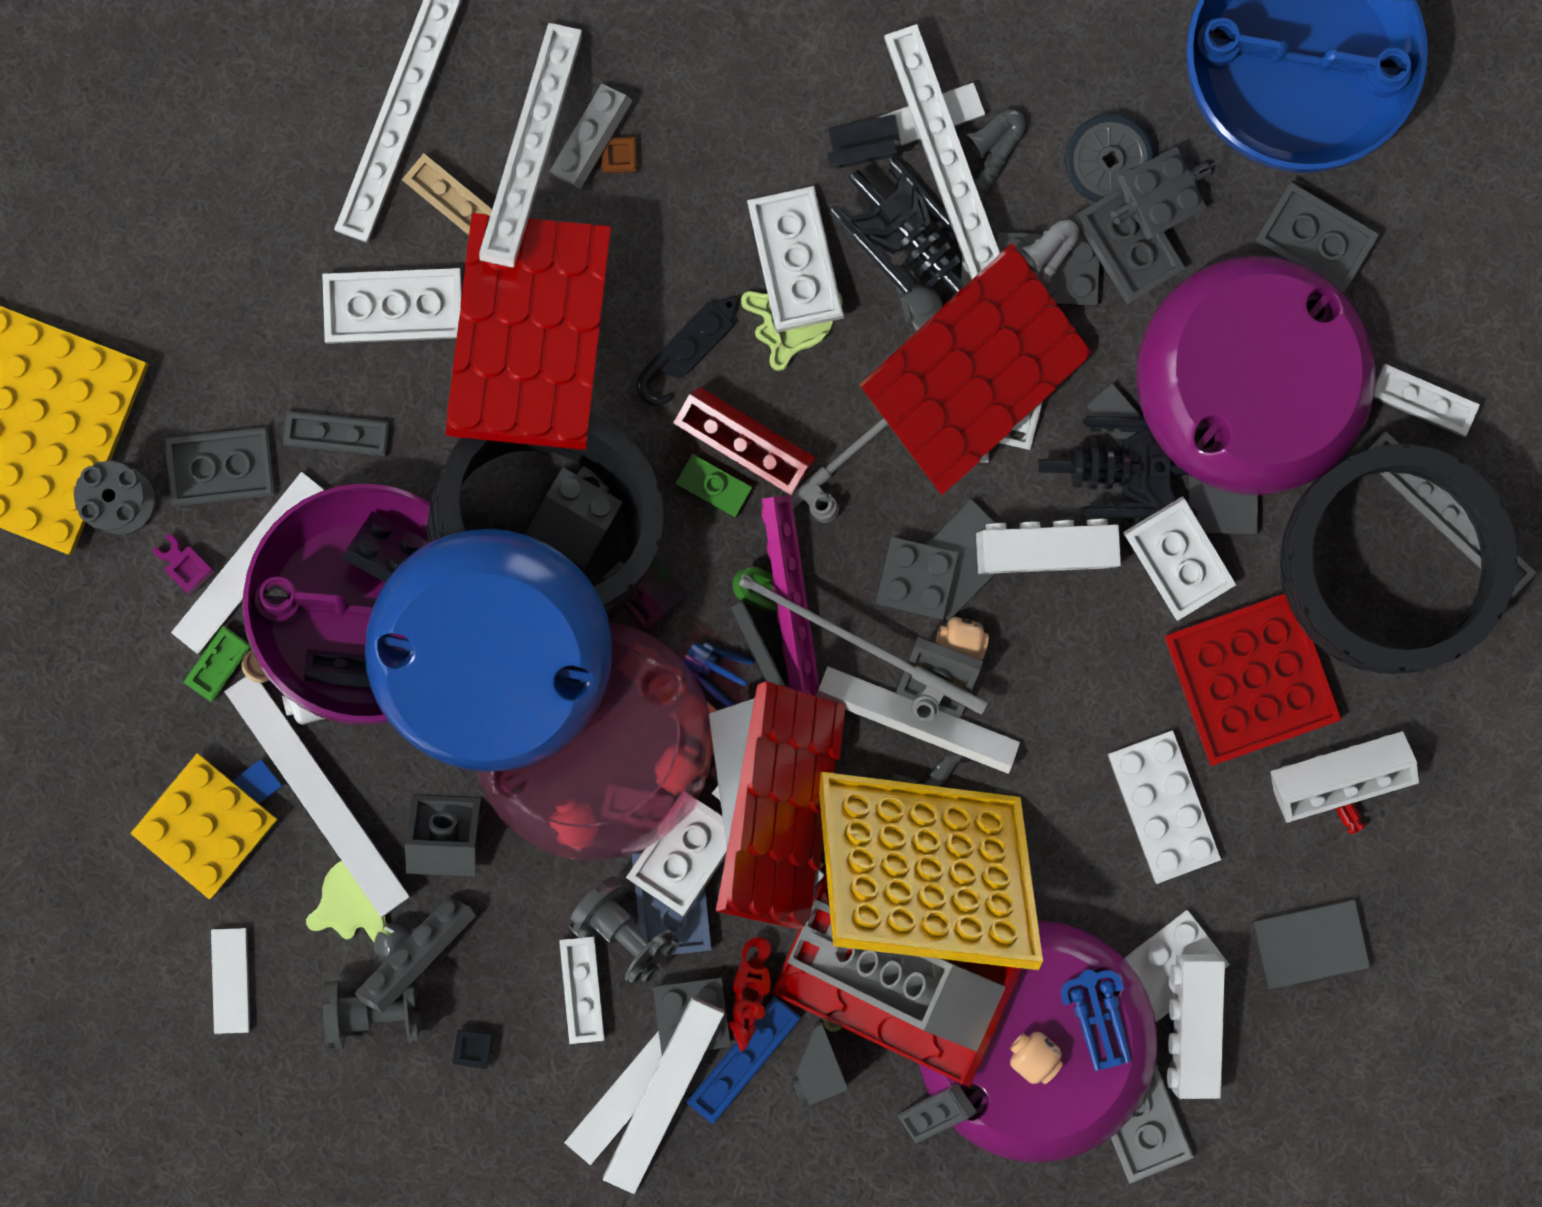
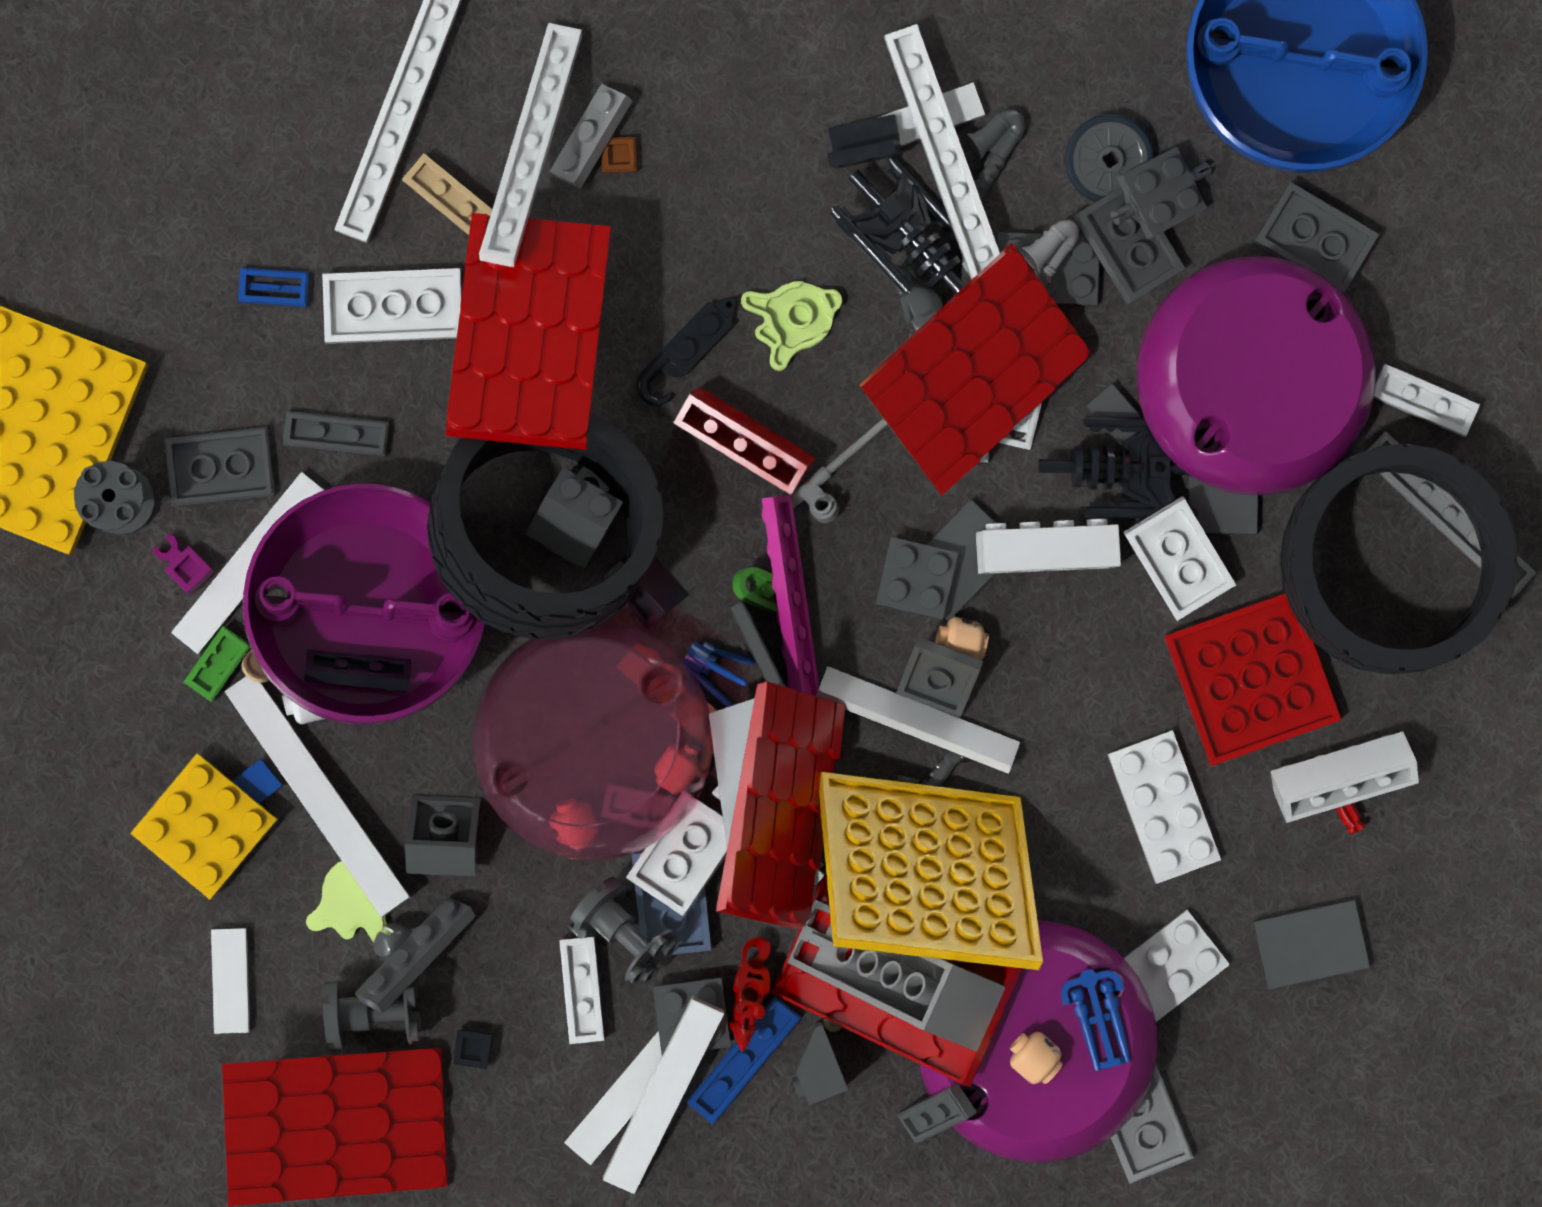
black plate [342,511,428,582] -> none
blue cylinder [365,529,612,772] -> none
bright green plate [675,454,752,518] -> none
light grey piece [739,574,988,722] -> none
white tile [747,186,844,333] -> none
white brick [1167,954,1225,1099] -> none
none -> red piece [222,1047,448,1206]
none -> blue tile [238,268,310,307]

